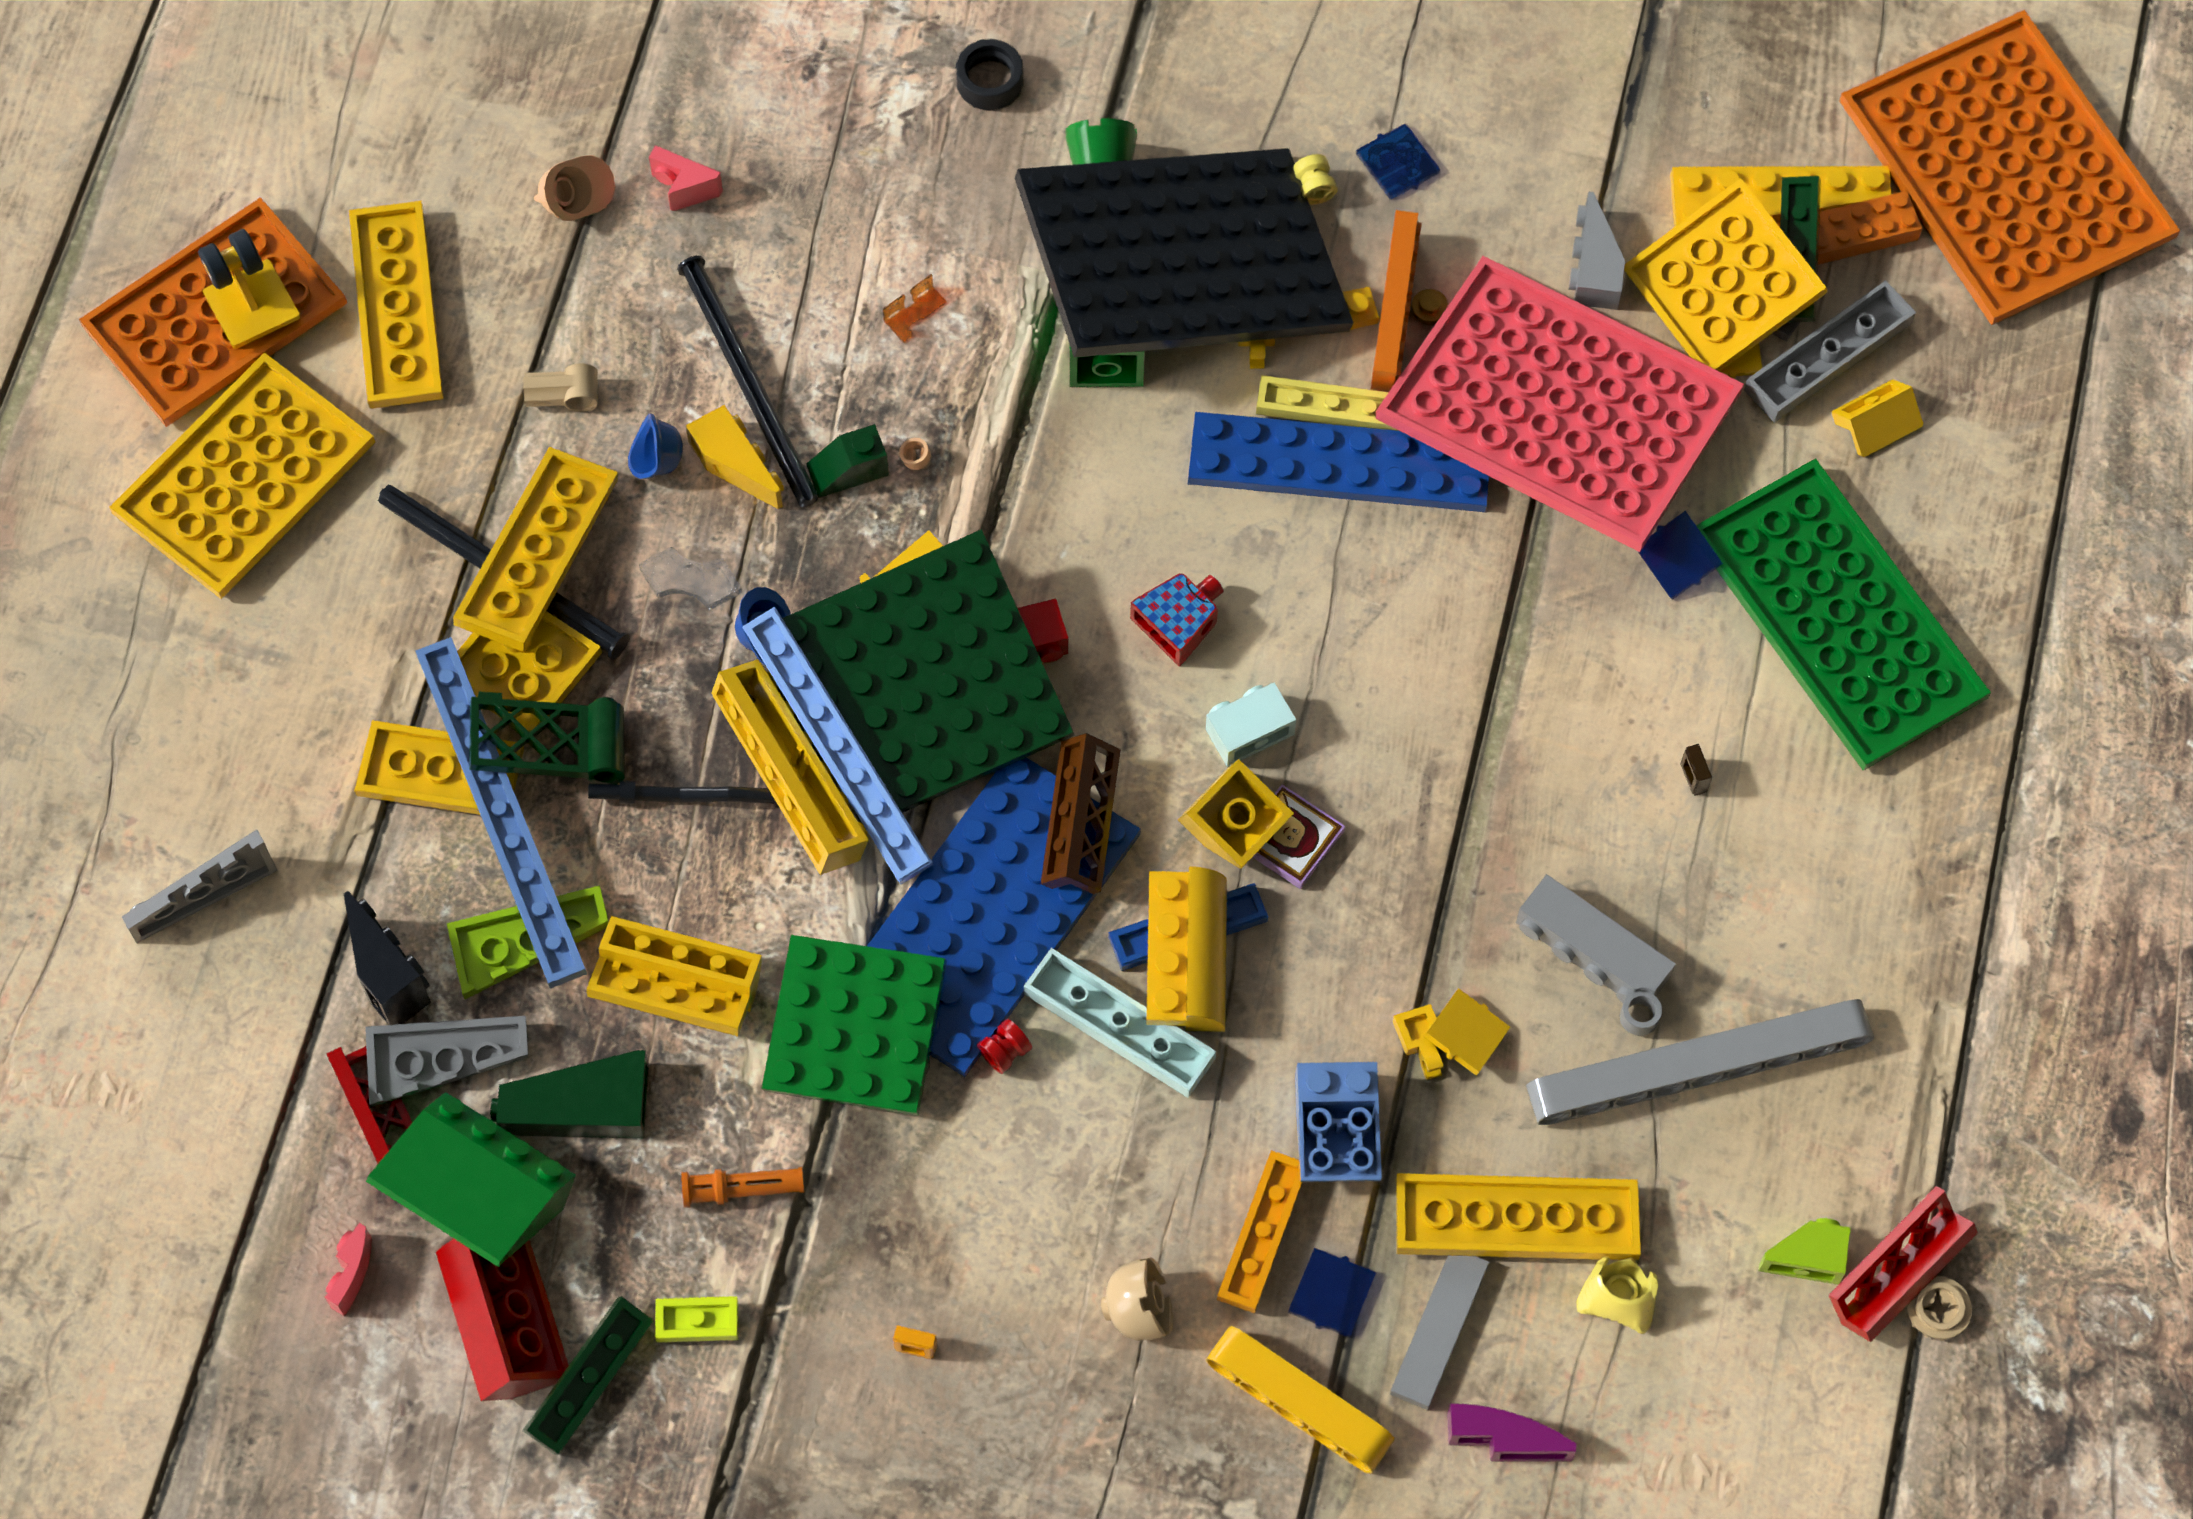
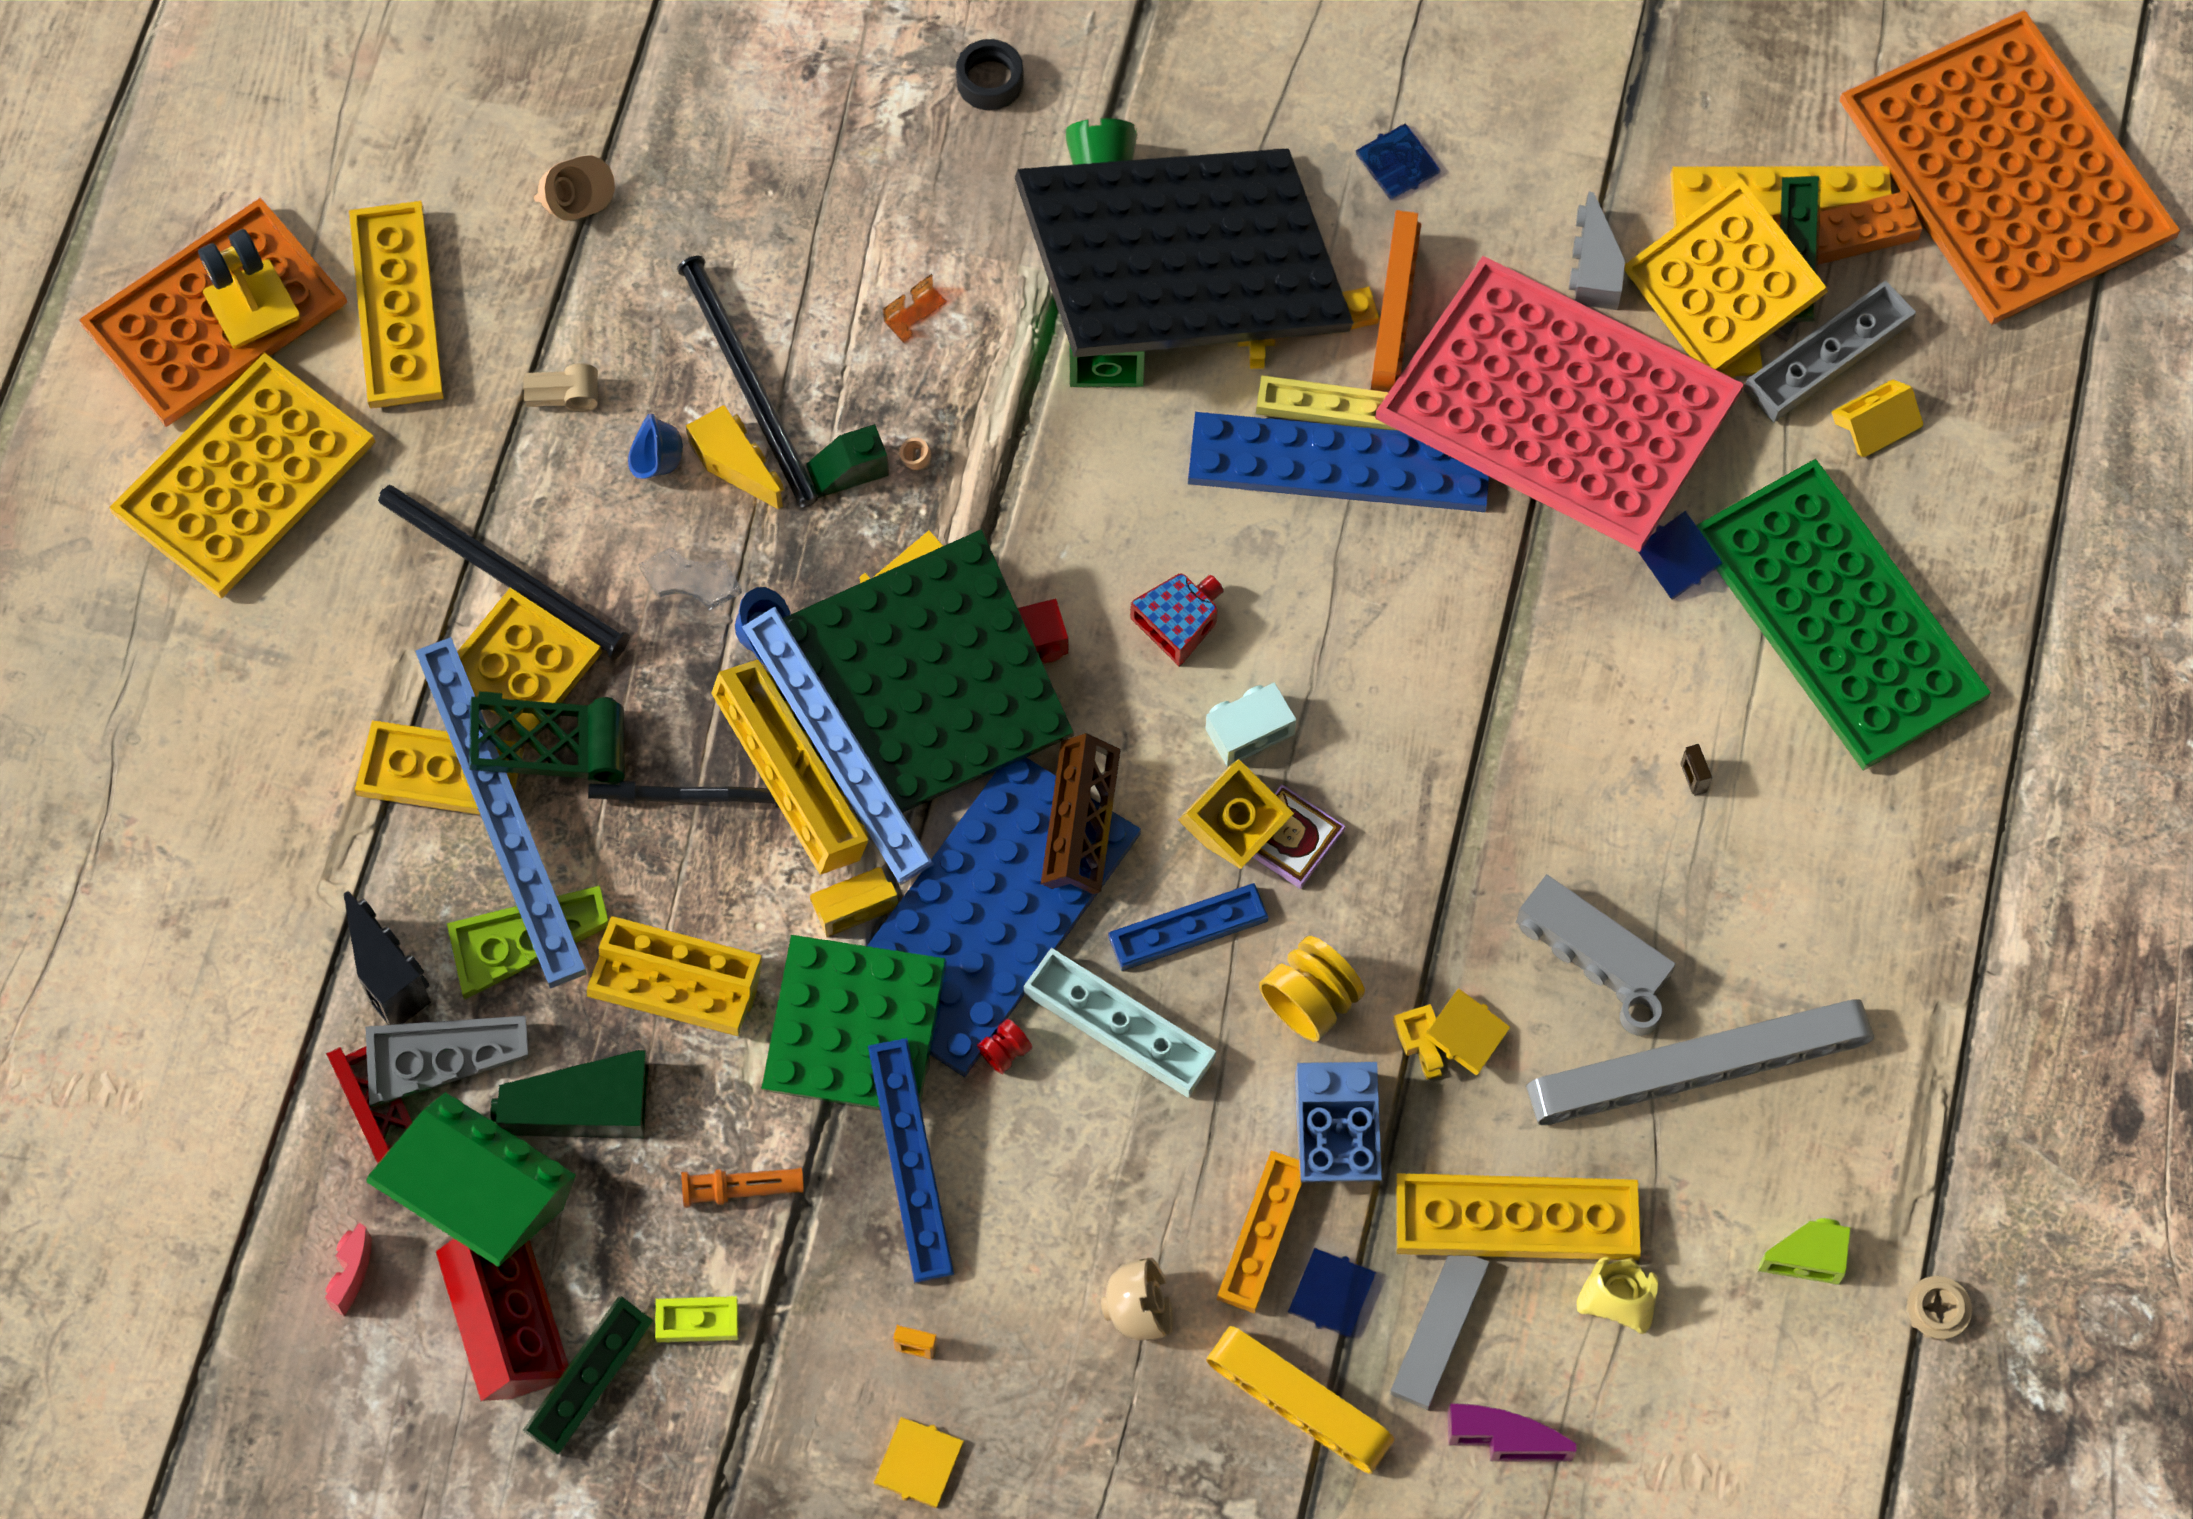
light grey wing [122,829,278,943] -> none
yellow plate [453,447,618,652] -> none
coral slope [649,145,723,211] -> none
yellow brick [1146,866,1227,1032] -> none
light yellow wheel [1293,154,1338,205] -> none
pearl gold plate [1411,289,1449,325] -> none
red fence [1828,1186,1978,1342] -> none
none -> yellow panel [810,867,898,937]
none -> blue tile [868,1038,954,1283]
none -> yellow piece [874,1417,964,1509]
none -> yellow wheel [1259,935,1365,1042]

